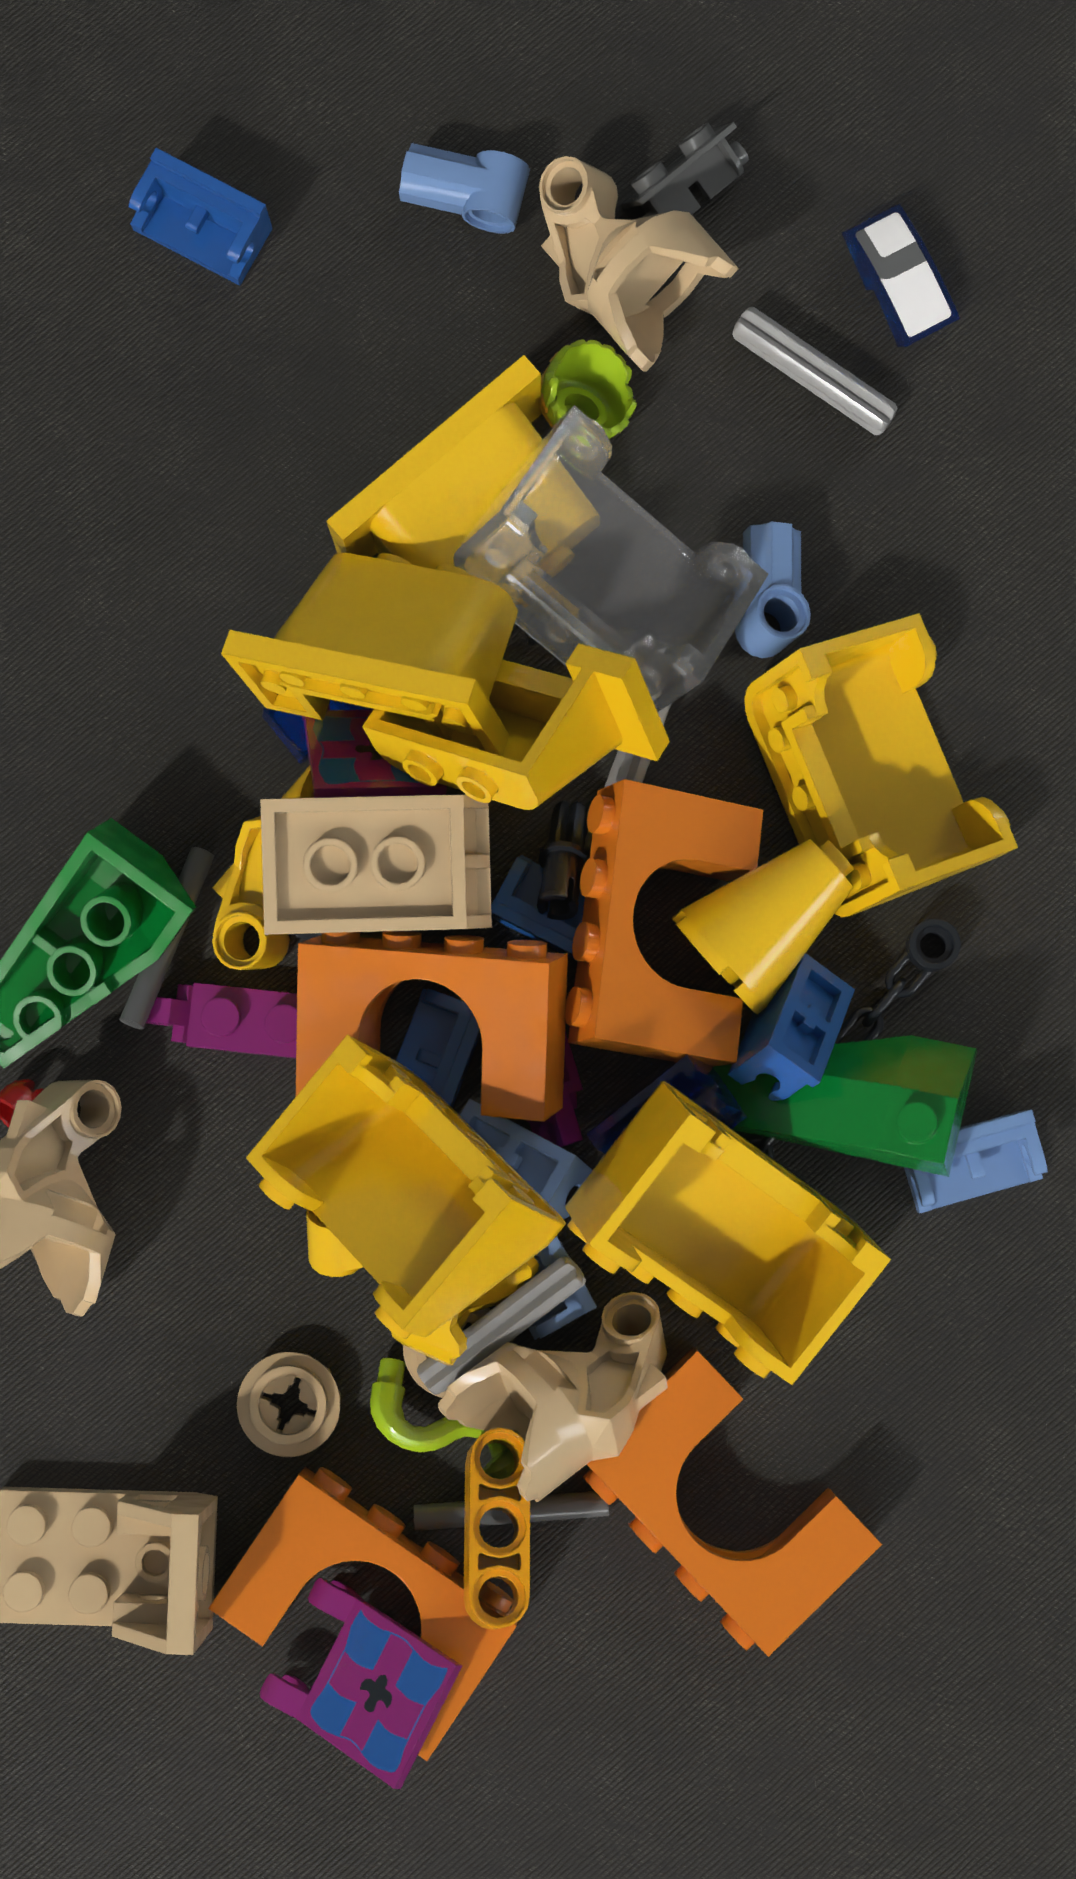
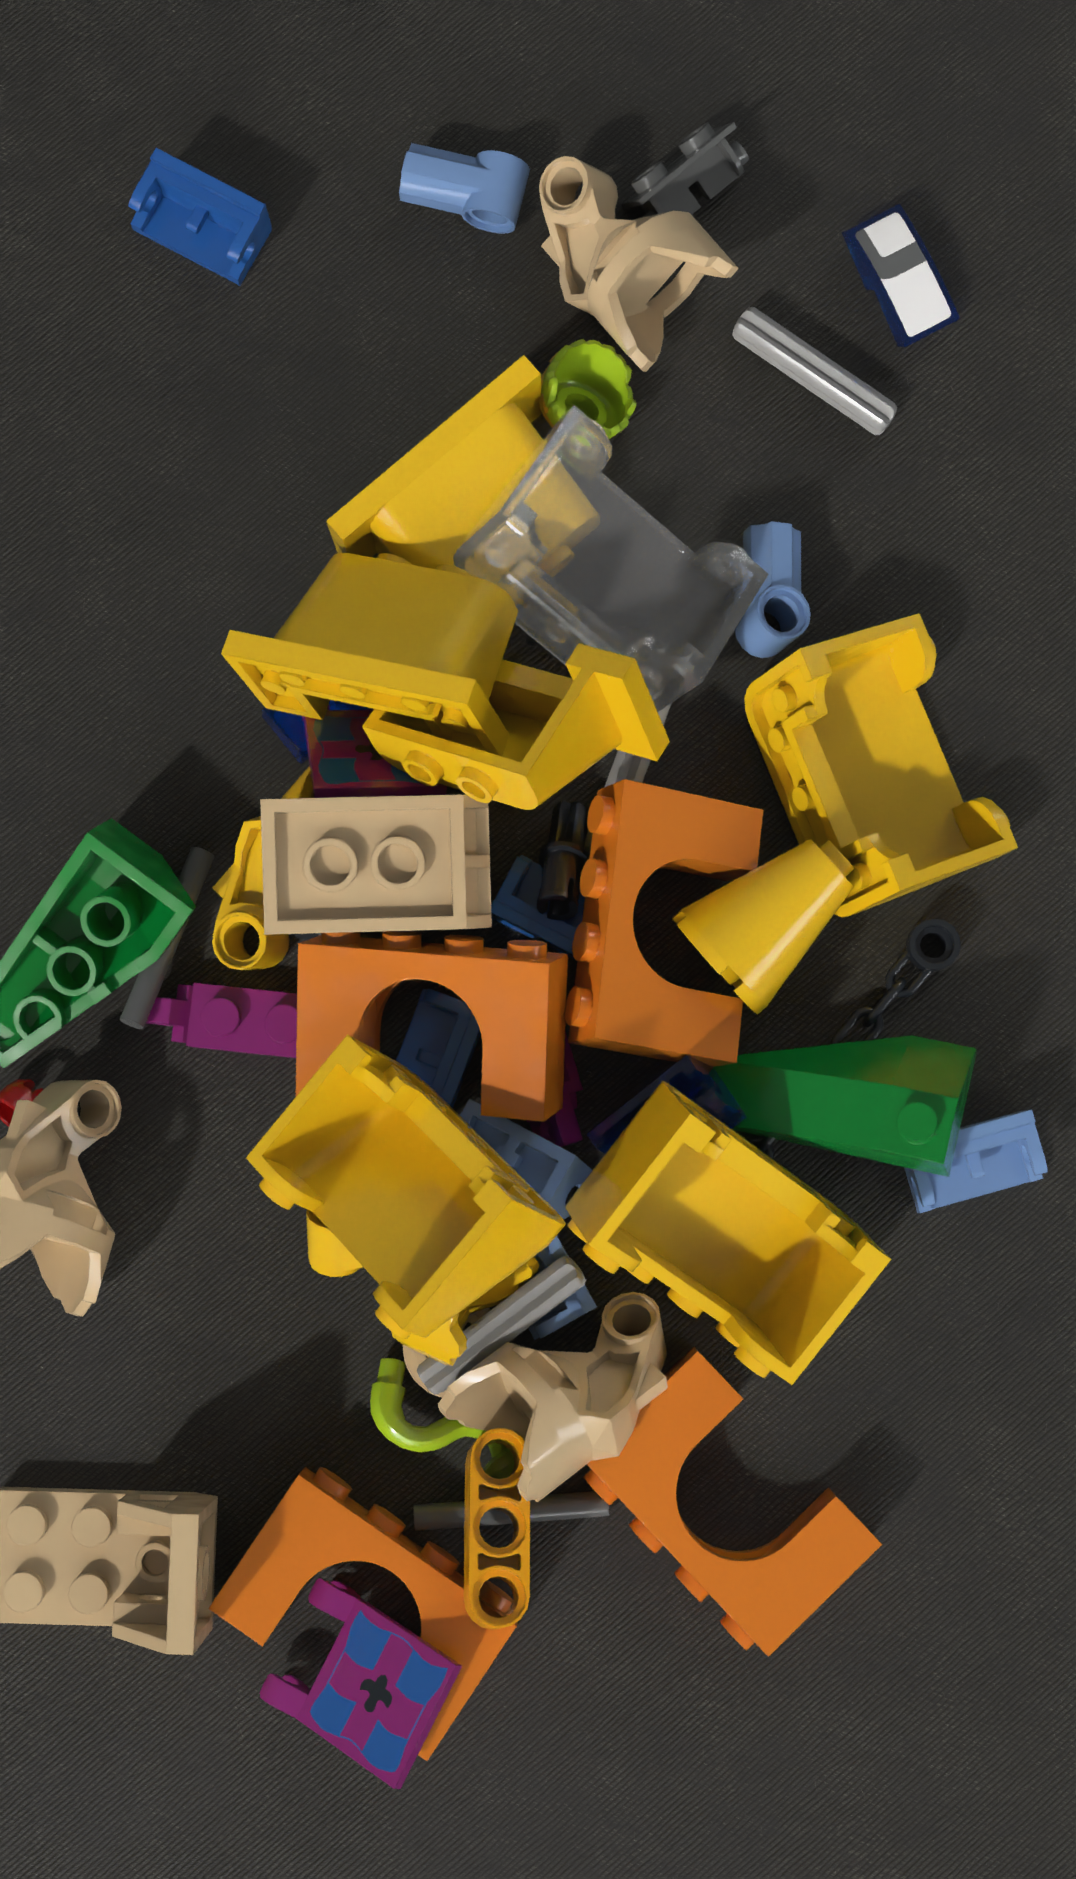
tan gear [237,1352,341,1457] -> none
blue hinge [728,953,855,1101] -> none

